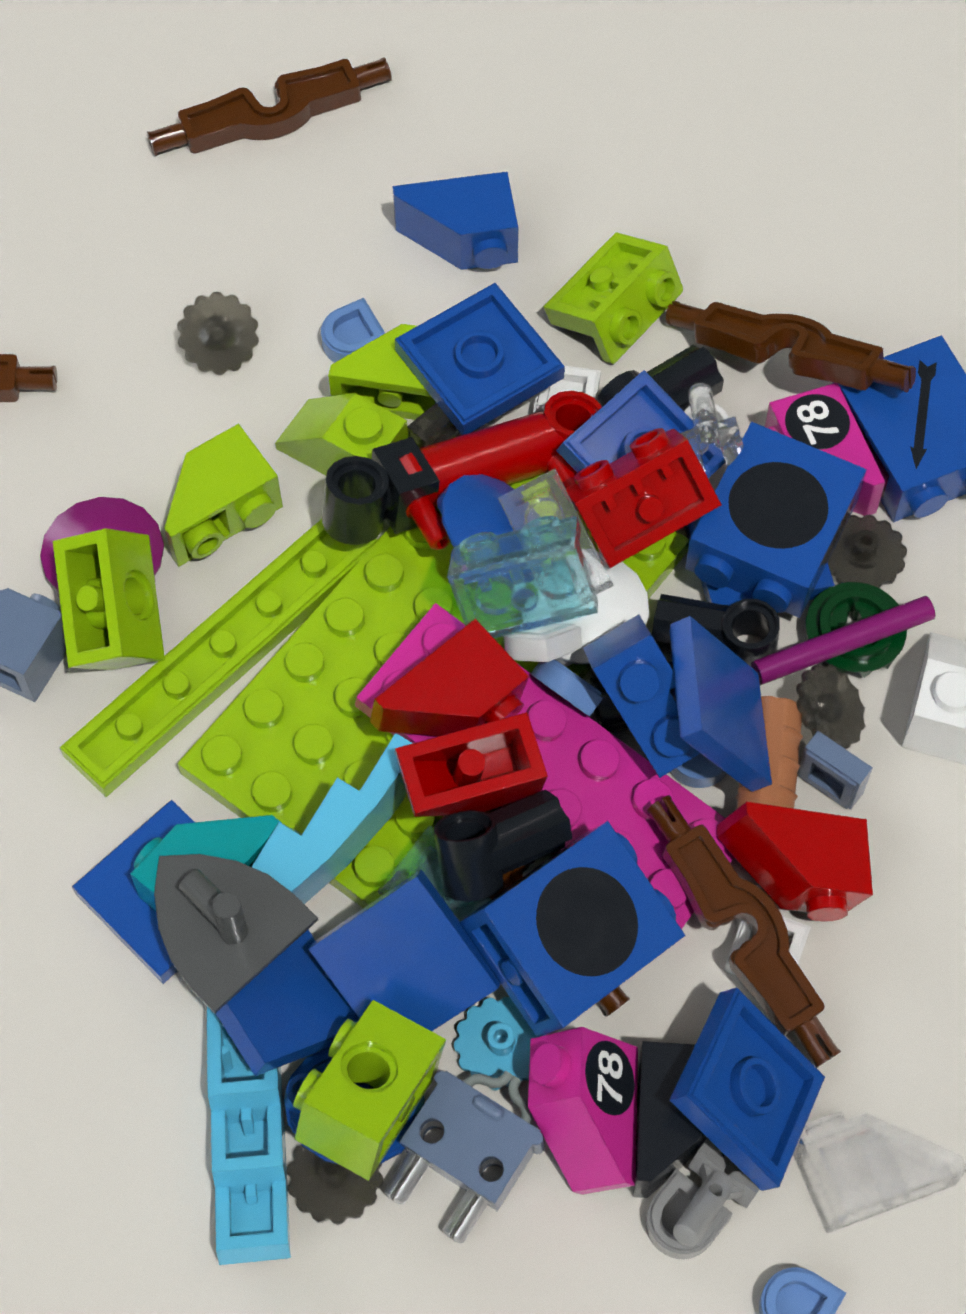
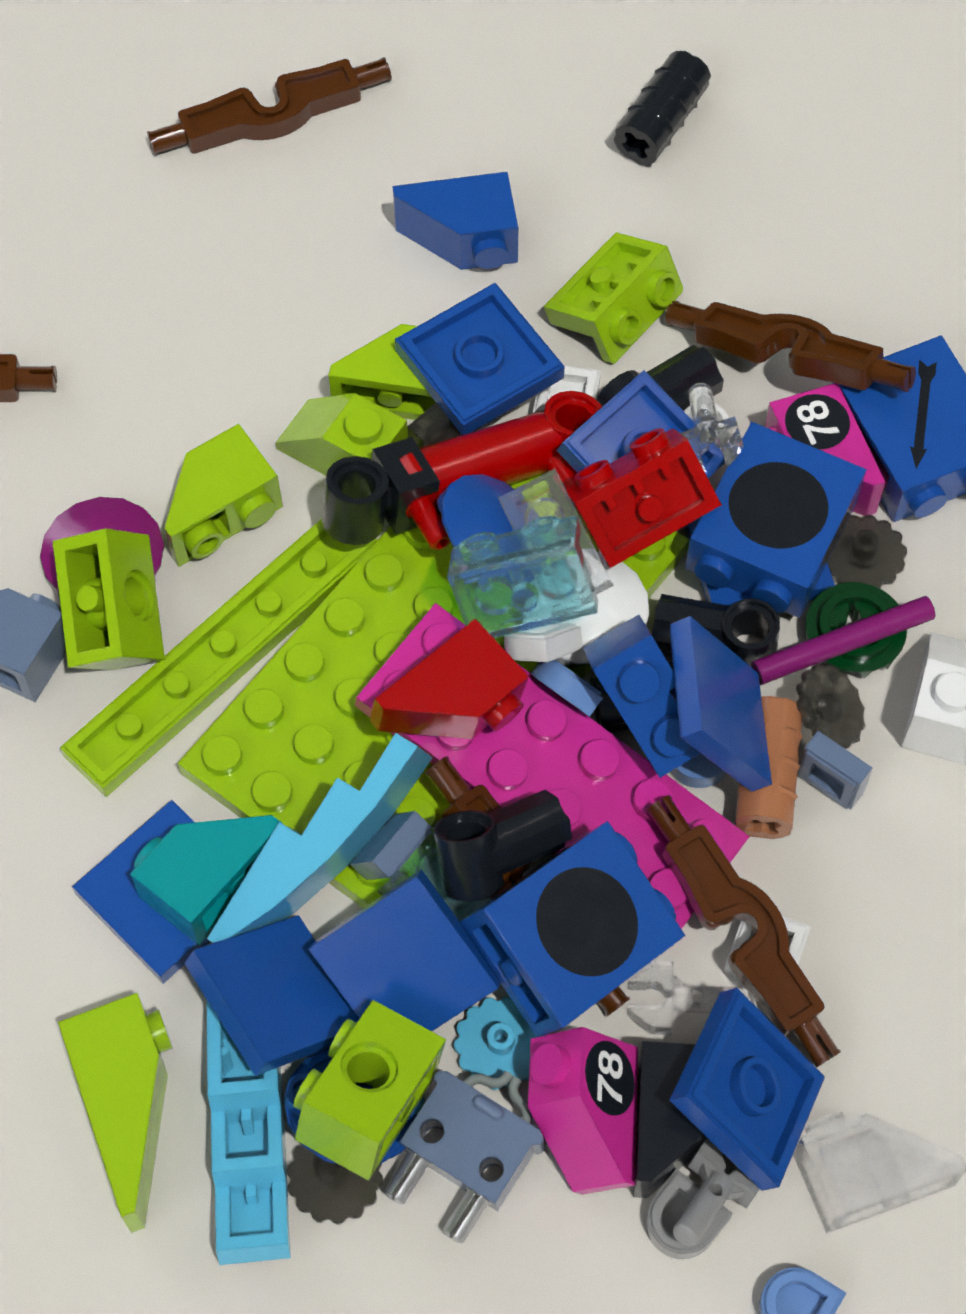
dark grey shield [154,854,318,1014] -> none
clear smoke piece [177,291,259,375] -> none
medium blue tile [321,298,385,363] -> none
red slope [395,712,548,817] -> none
red slope [717,801,873,922] -> none
none -> lime slope [58,993,173,1233]
none -> sand blue tile [350,811,431,880]
none -> black axle [614,51,711,165]
none -> clear bar [627,961,757,1035]

